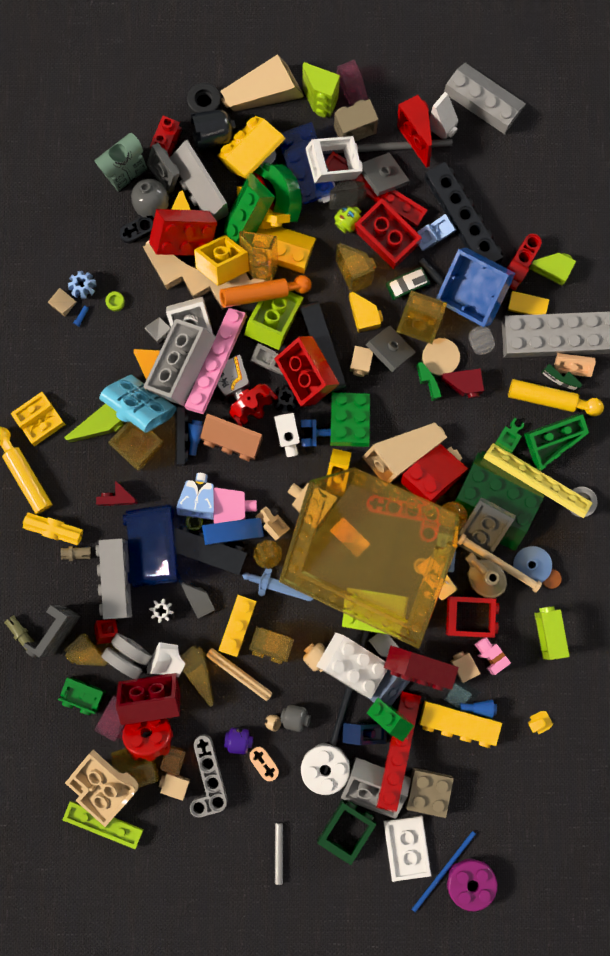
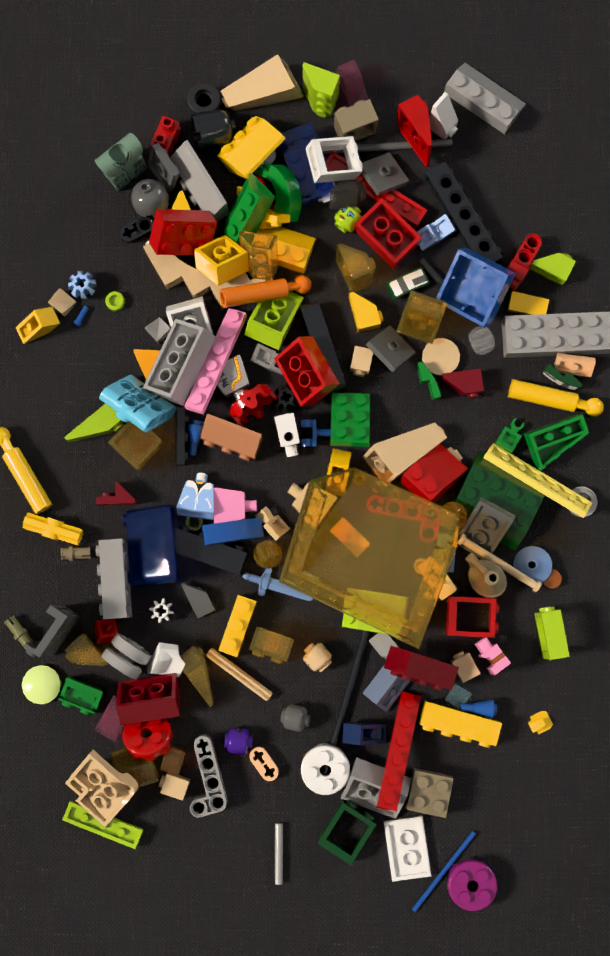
yellow slope [11,392,66,447] -> none
tan hinge [265,715,281,732] -> none
white brick [316,633,388,699] -> none
green brick [367,698,414,742] -> none
none -> yellow slope [16,307,60,344]
none -> yellowish green dish [22,665,62,704]

